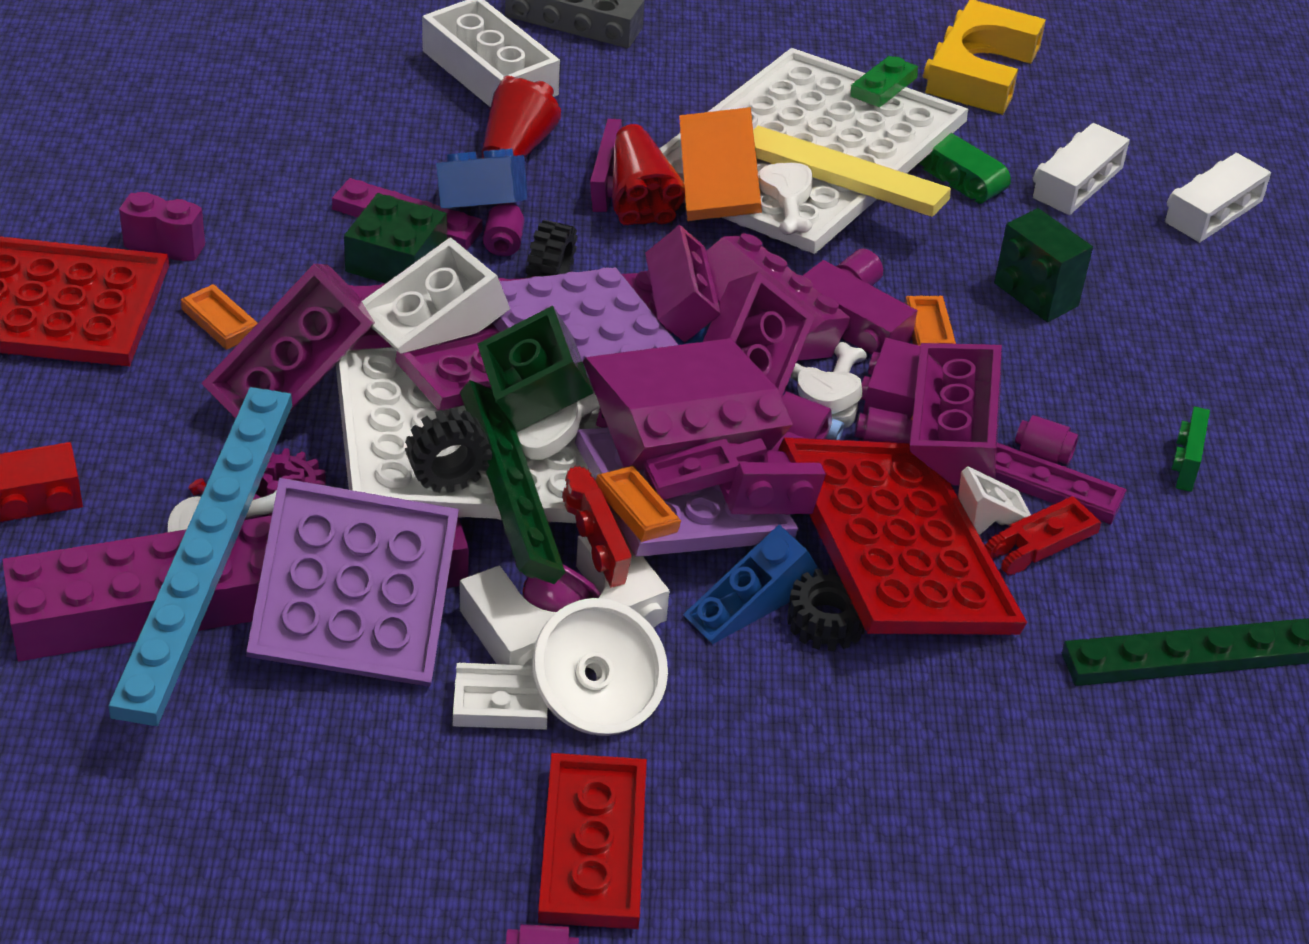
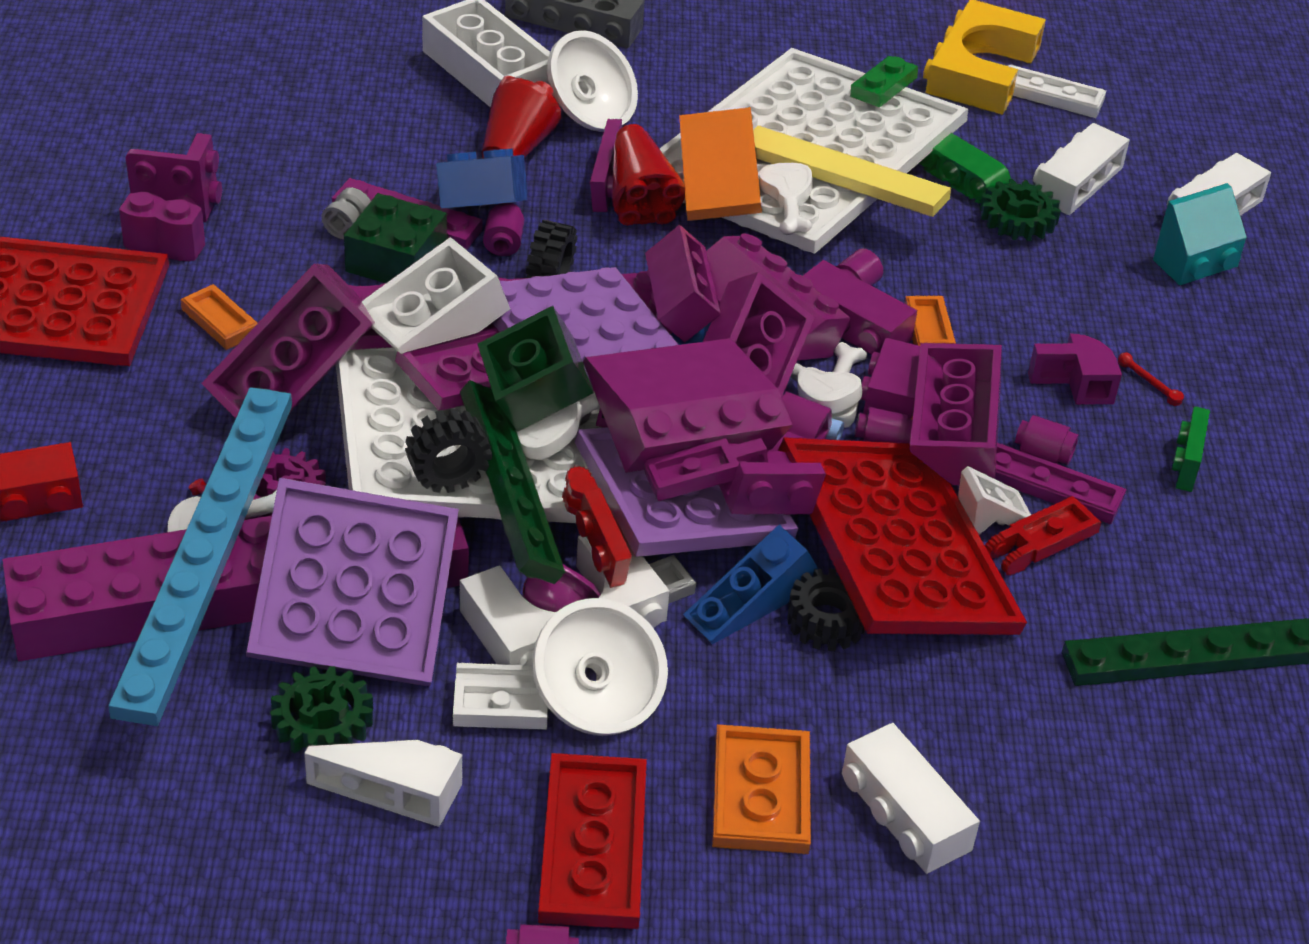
orange tile [595,466,681,542] -> none
dark green brick [994,208,1093,323] -> none
none -> magenta bracket [125,133,222,222]
none -> dark green gear [270,666,373,753]
none -> white slope [305,740,462,827]
none -> light grey wheel [321,187,371,239]
none -> white dish [547,31,638,132]
none -> light grey tile [649,555,696,604]
none -> orange tile [712,724,811,854]
none -> white brick [842,723,980,874]
none -> dark green gear [980,179,1061,241]
none -> white tile [1008,65,1106,118]
none -> magenta brick [1028,333,1122,404]
none -> red hinge [1118,352,1184,406]
none -> teal slope [1153,183,1247,285]

